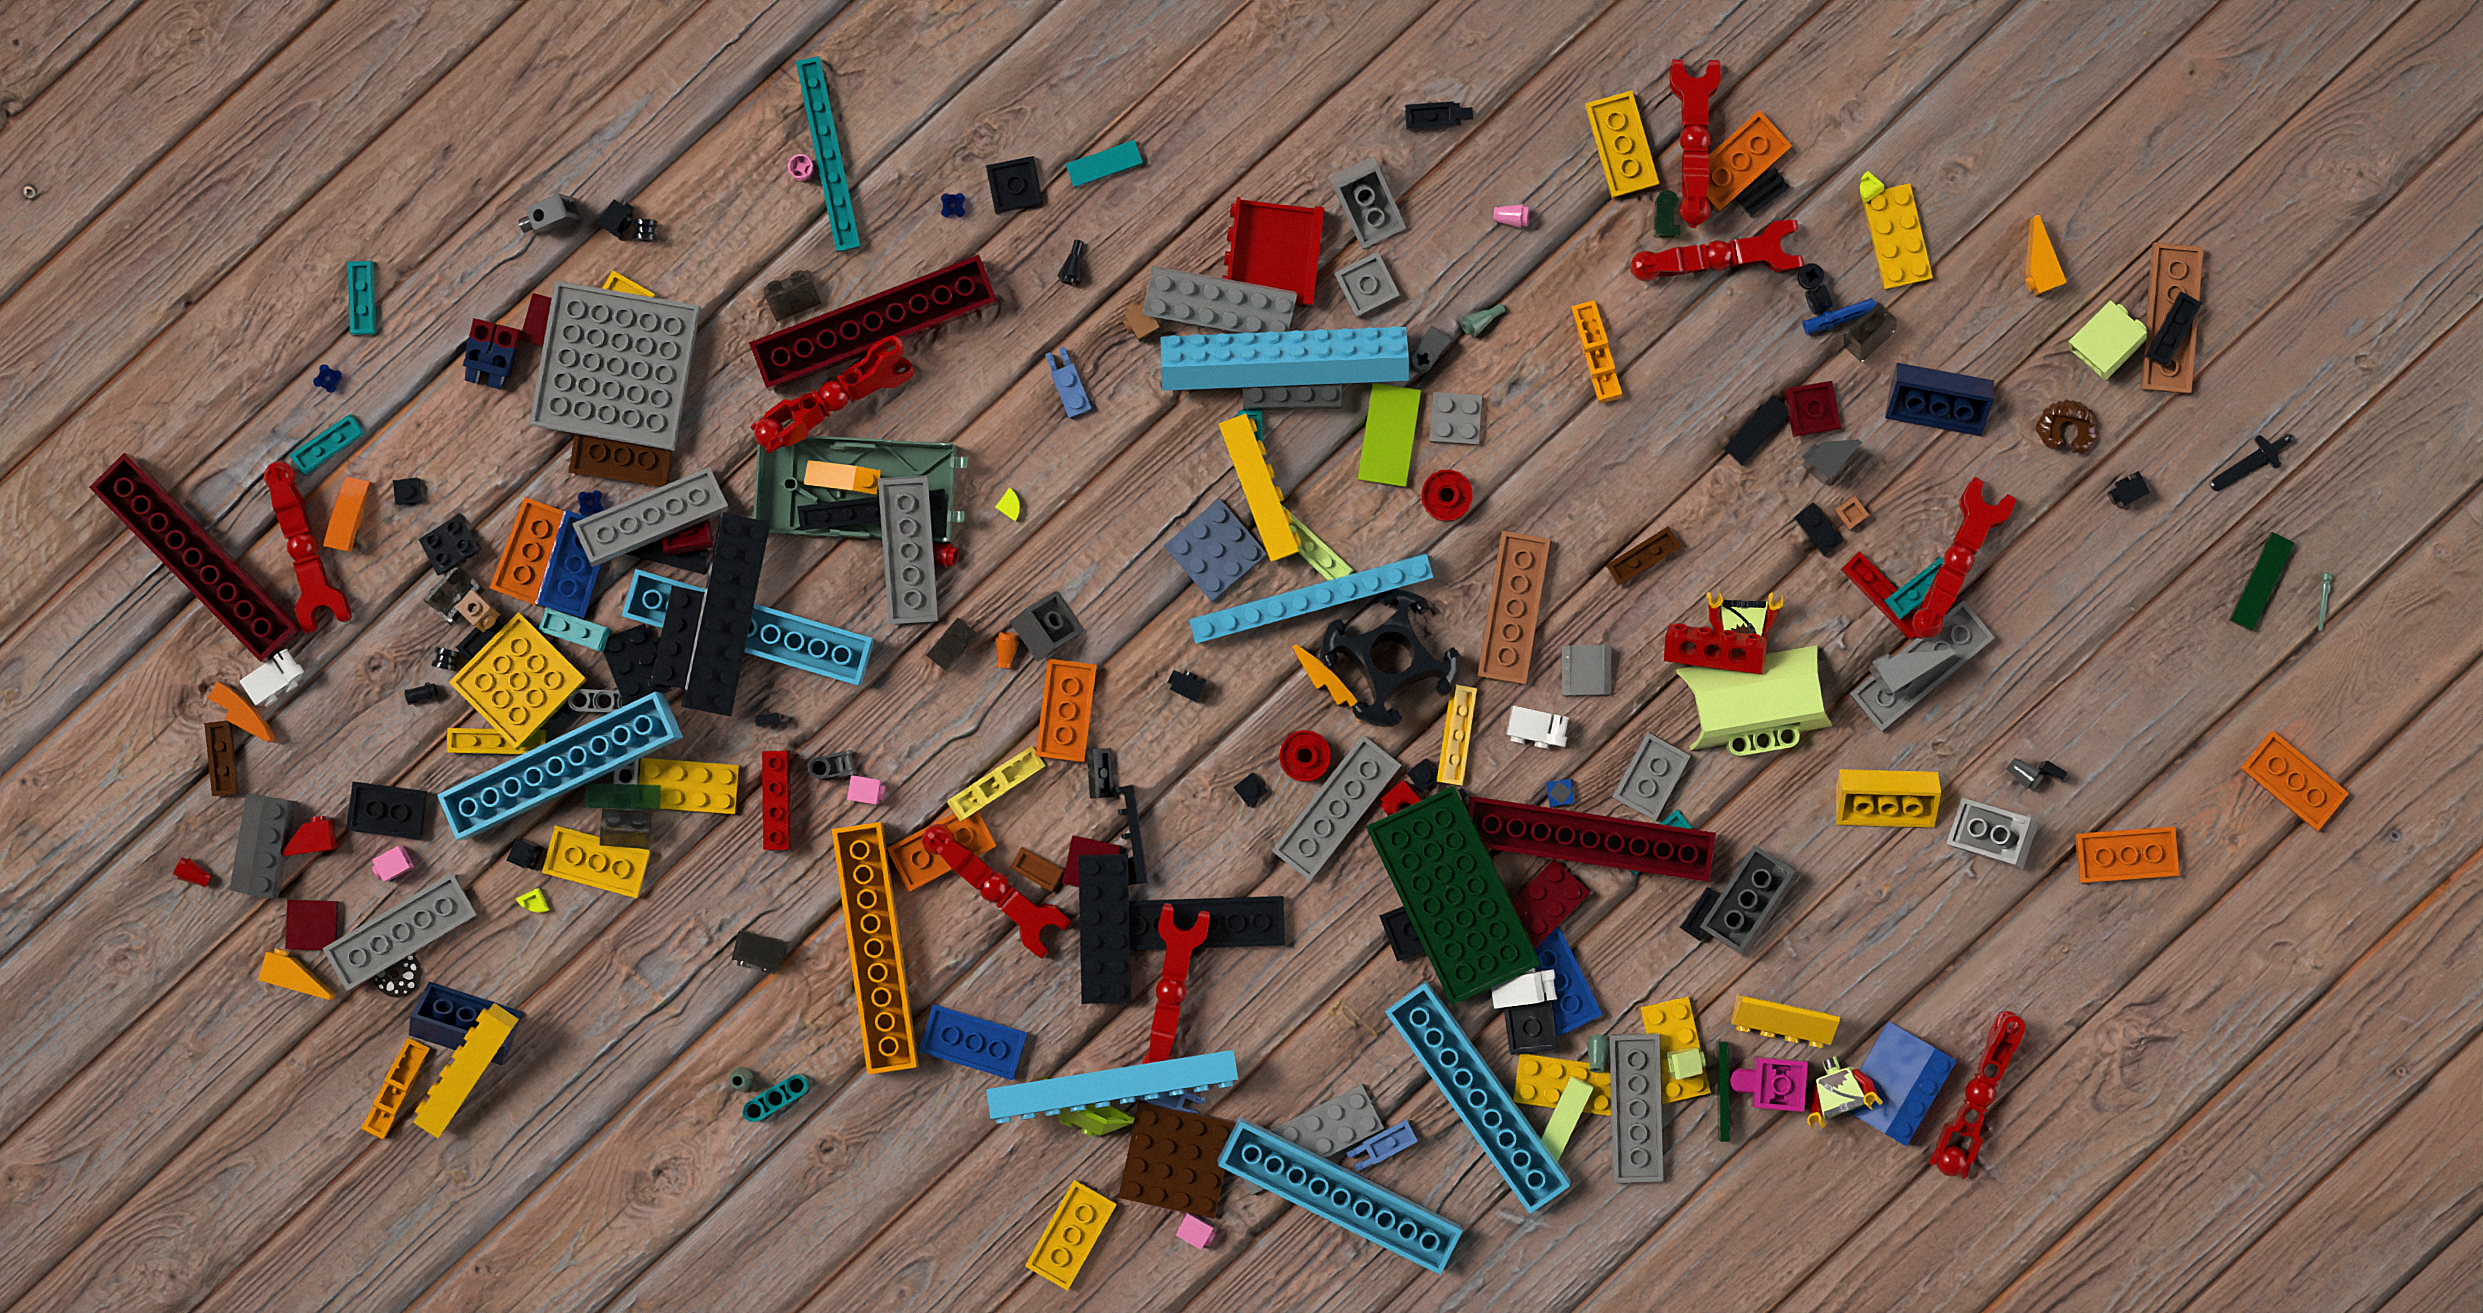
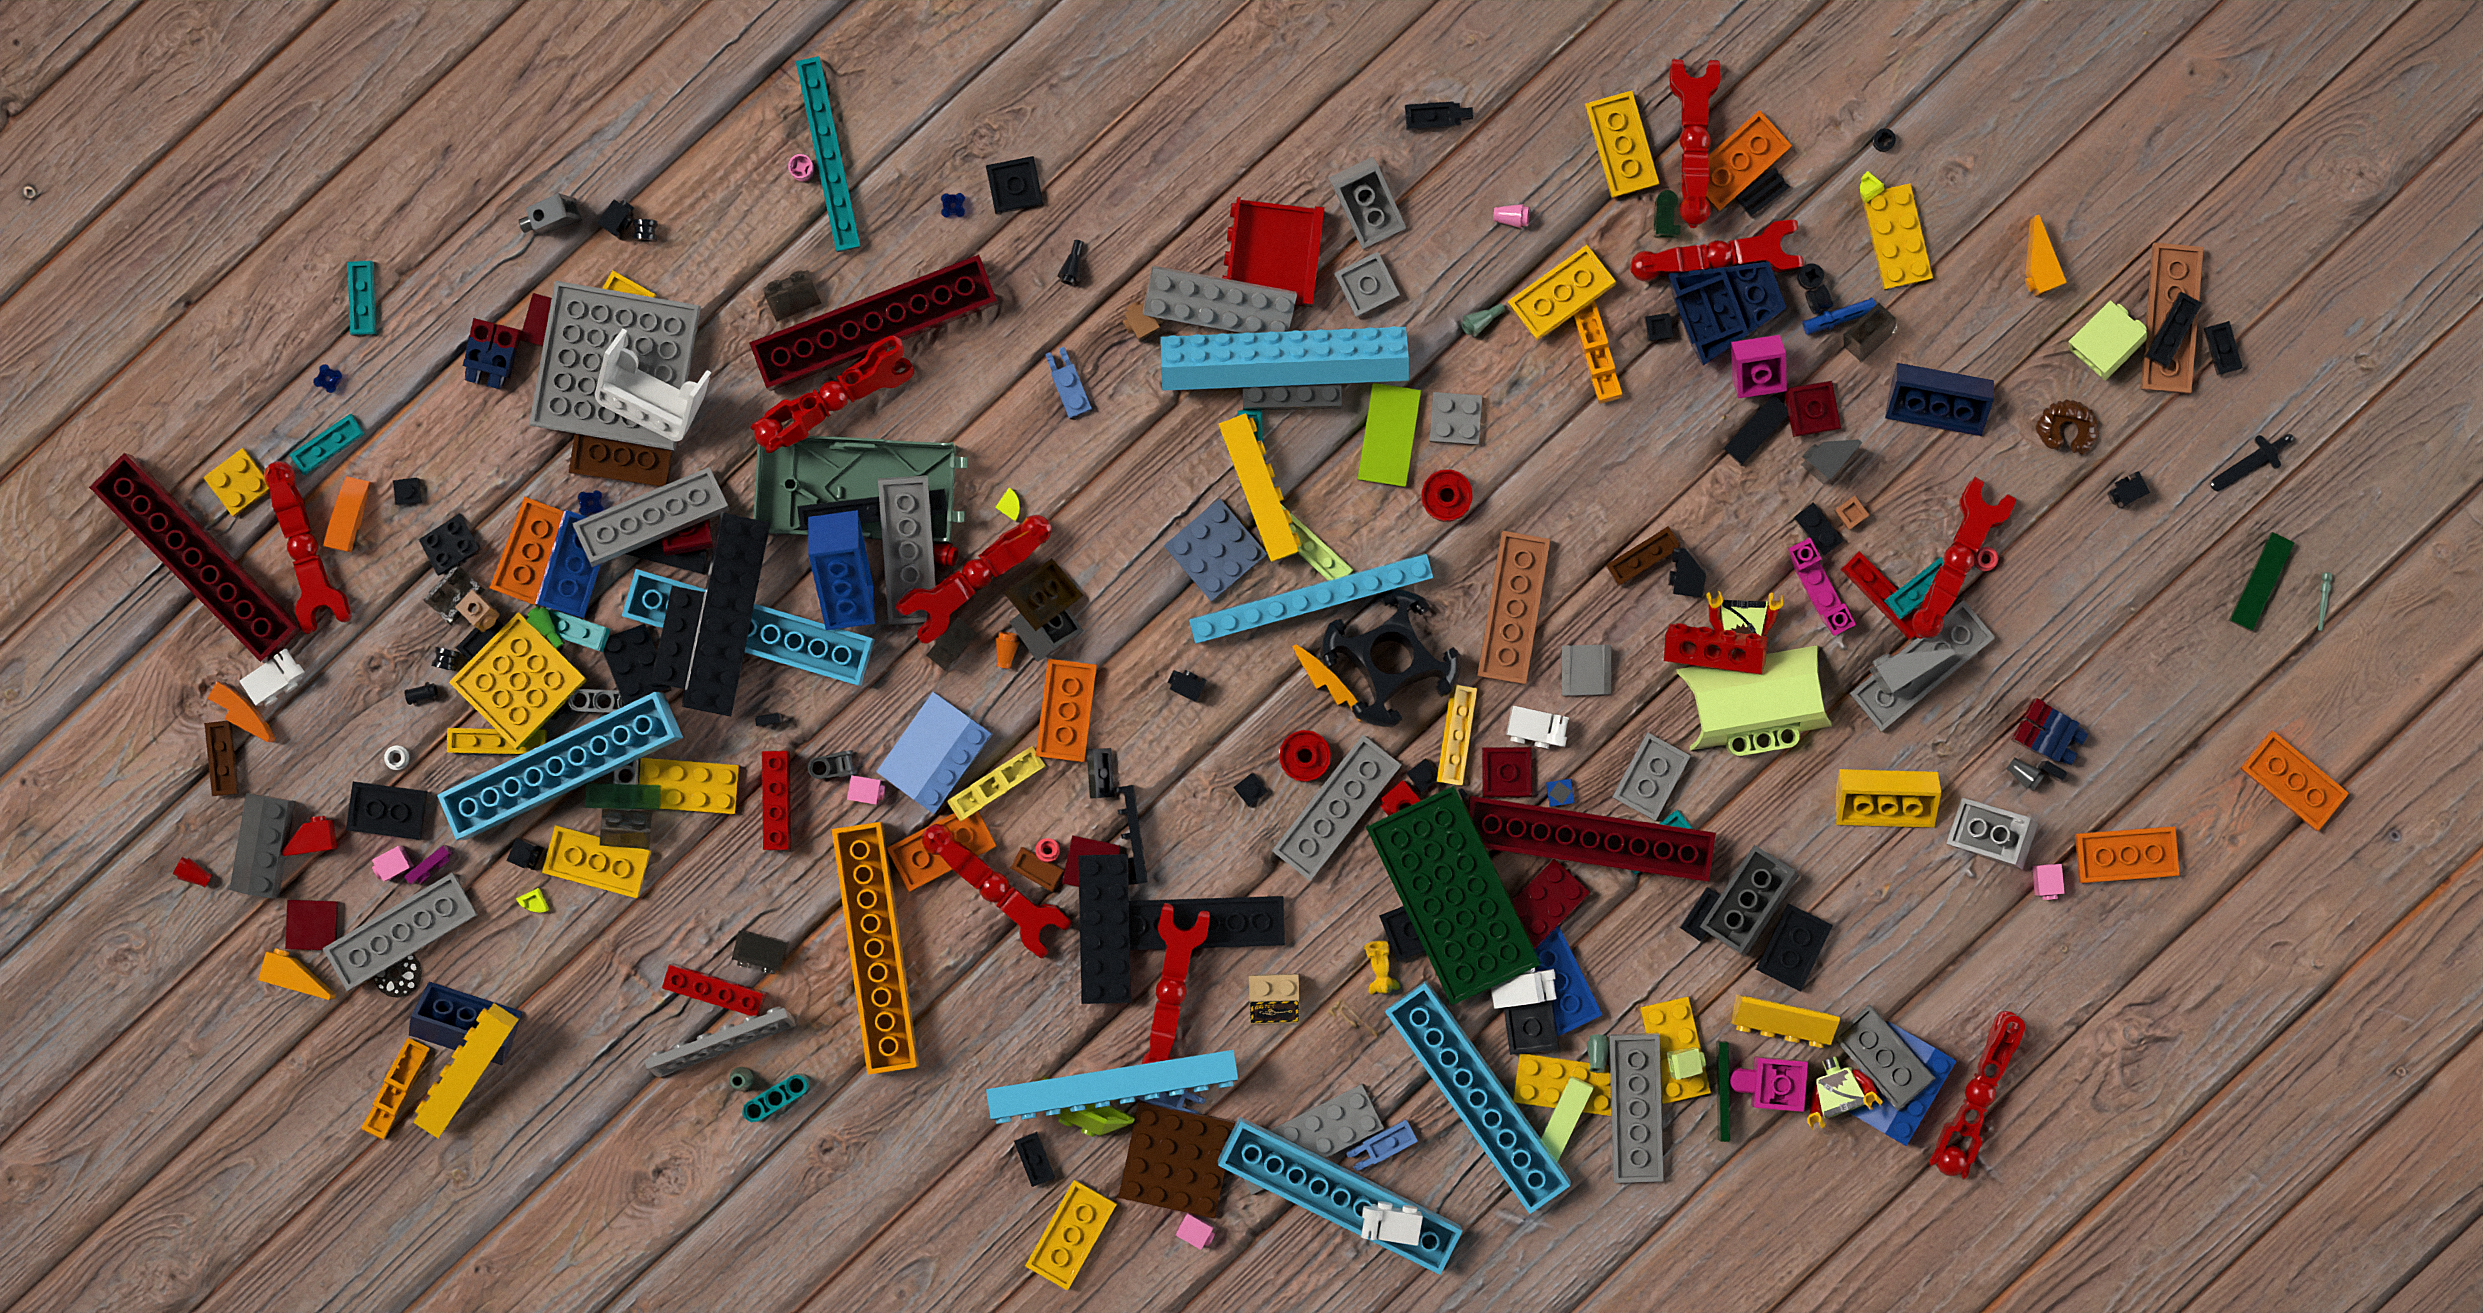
light orange slope [804,460,881,497] -> none
blue plate [918,1004,1028,1080] -> none
teal tile [1065,140,1143,188] -> none
dark grey piece [1410,325,1452,374] -> none
none -> yellow plate [203,448,270,517]
none -> white plate [384,746,409,770]
none -> magenta plate [404,845,453,885]
none -> bright green cone [526,606,564,649]
none -> white windscreen [595,329,711,441]
none -> light grey plate [644,1007,797,1078]
none -> red brick [662,964,767,1017]
none -> blue hose [808,510,875,630]
none -> medium blue slope [876,692,993,814]
none -> red piece [896,515,1052,644]
none -> dark brown plate [1004,558,1083,631]
none -> black plate [1014,1131,1055,1187]
none -> coral plate [1035,838,1060,863]
none -> slope [1249,973,1299,1024]
none -> white hinge [1361,1201,1423,1246]
none -> yellow animal [1364,941,1400,994]
none -> dark red tile [1482,747,1532,797]
none -> yellow plate [1507,245,1616,341]
none -> black plate [1644,313,1673,342]
none -> dark blue wedge [1668,262,1786,366]
none -> black slope [1668,540,1706,598]
none -> dark pink brick [1731,335,1787,399]
none -> black plate [1755,903,1833,992]
none -> dark pink slope [1788,538,1856,636]
none -> dark grey tile [1834,1004,1936,1112]
none -> black bush [1872,128,1896,152]
none -> coral plate [1974,547,1998,571]
none -> dark blue hips [2011,698,2088,765]
none -> bright pink brick [2032,864,2064,900]
none -> black plate [2204,321,2243,375]

